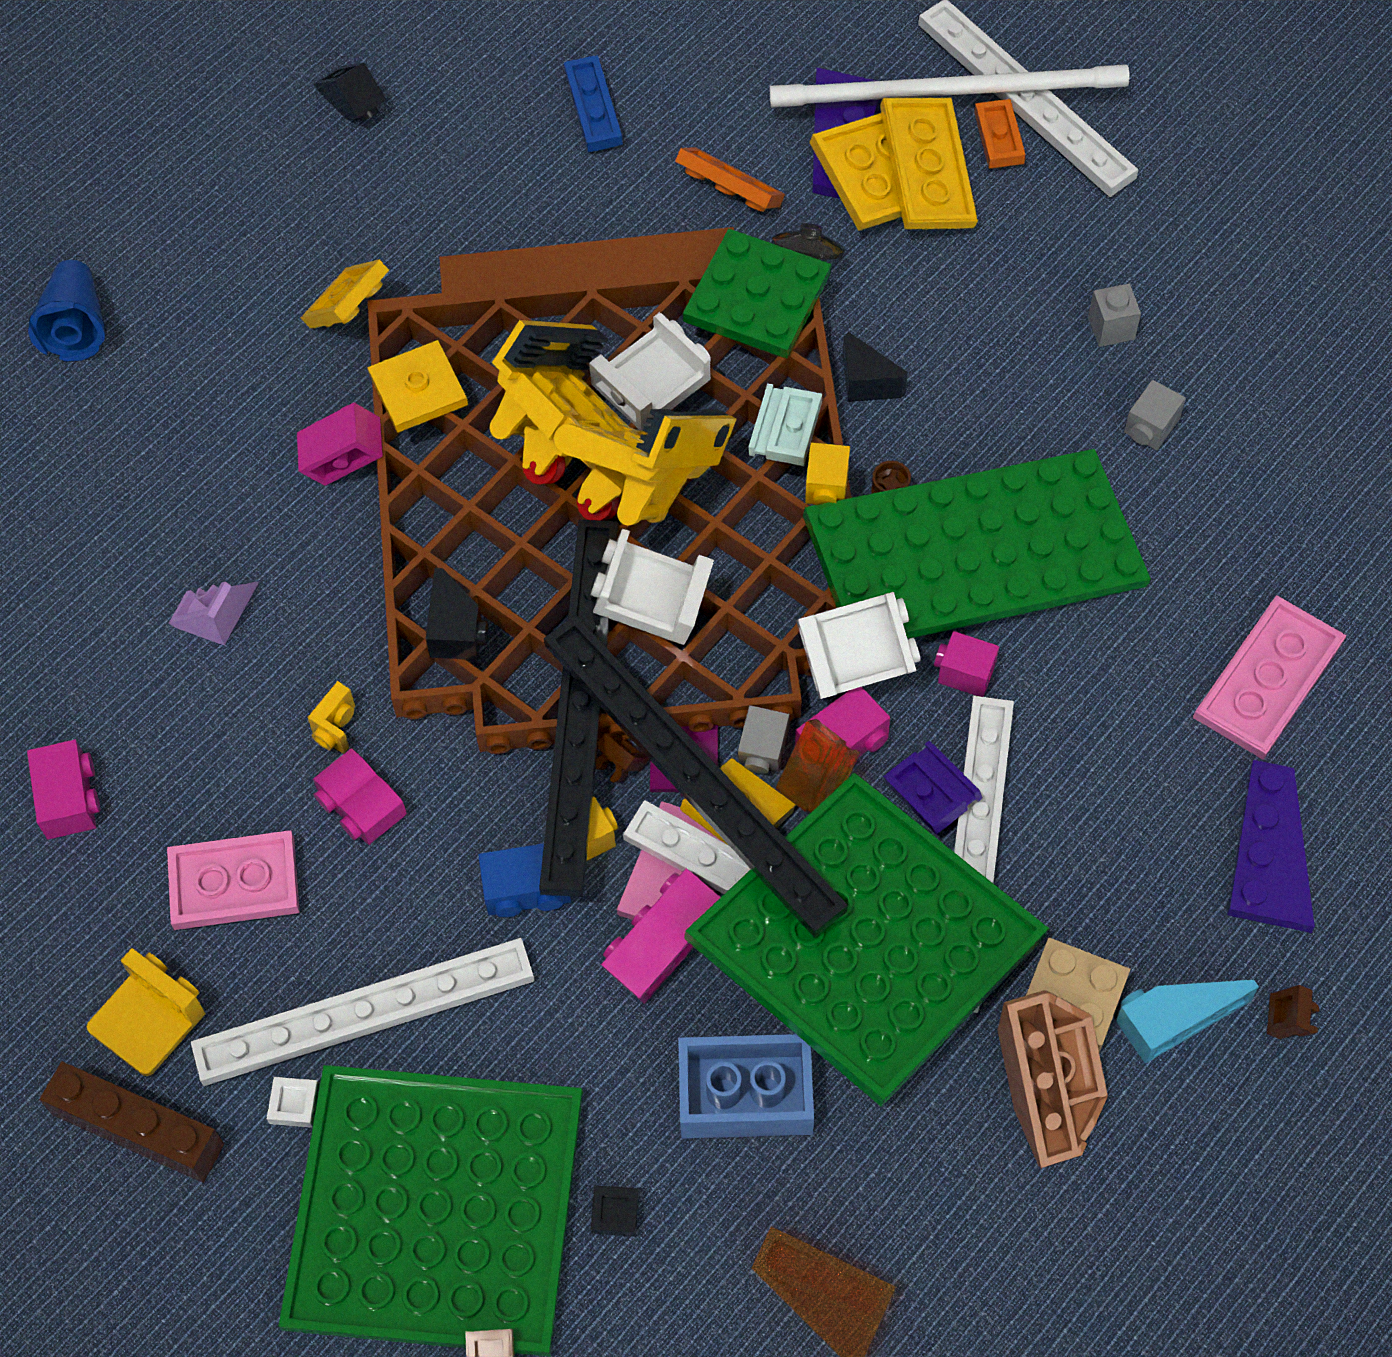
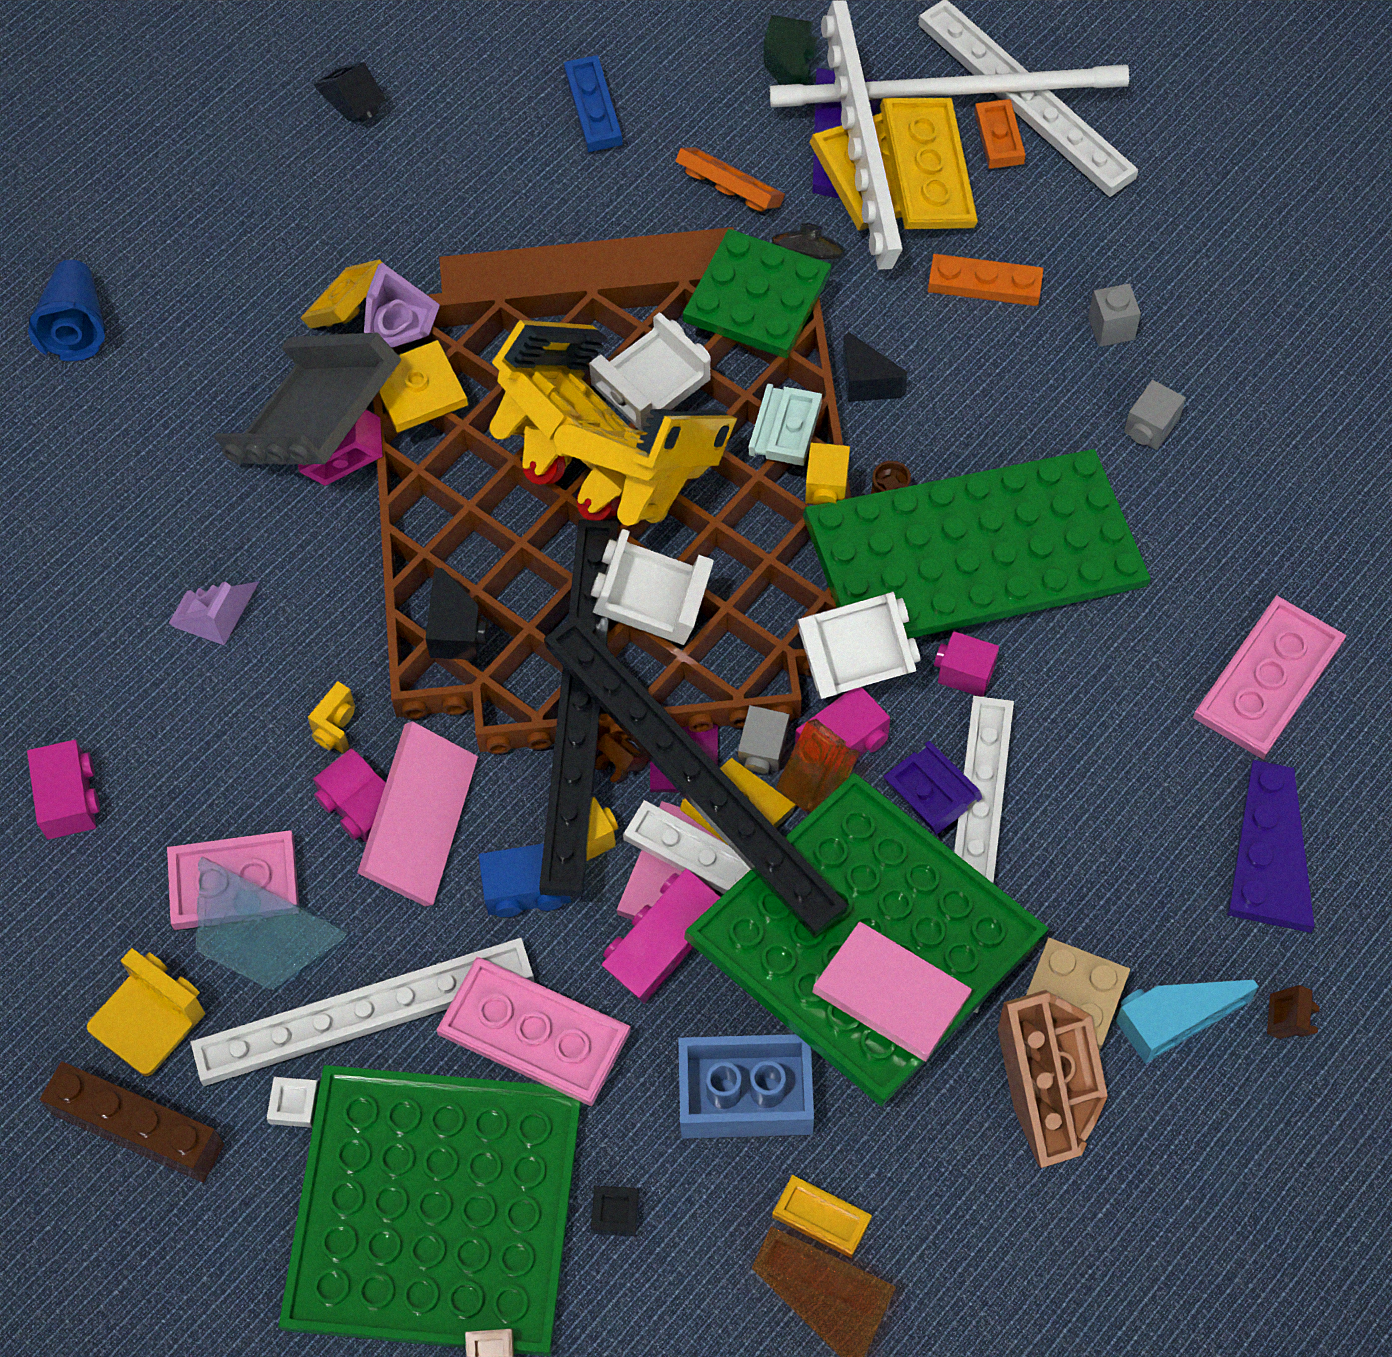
none -> clear light blue wing [196,857,348,991]
none -> dark grey panel [213,333,402,465]
none -> bright pink tile [357,721,478,907]
none -> lavender slope [364,263,440,348]
none -> bright pink tile [436,956,631,1107]
none -> clear green slope [764,15,818,85]
none -> yellow tile [772,1175,872,1258]
none -> bright pink tile [812,921,972,1062]
none -> white plate [821,0,902,270]
none -> orange plate [928,254,1044,306]

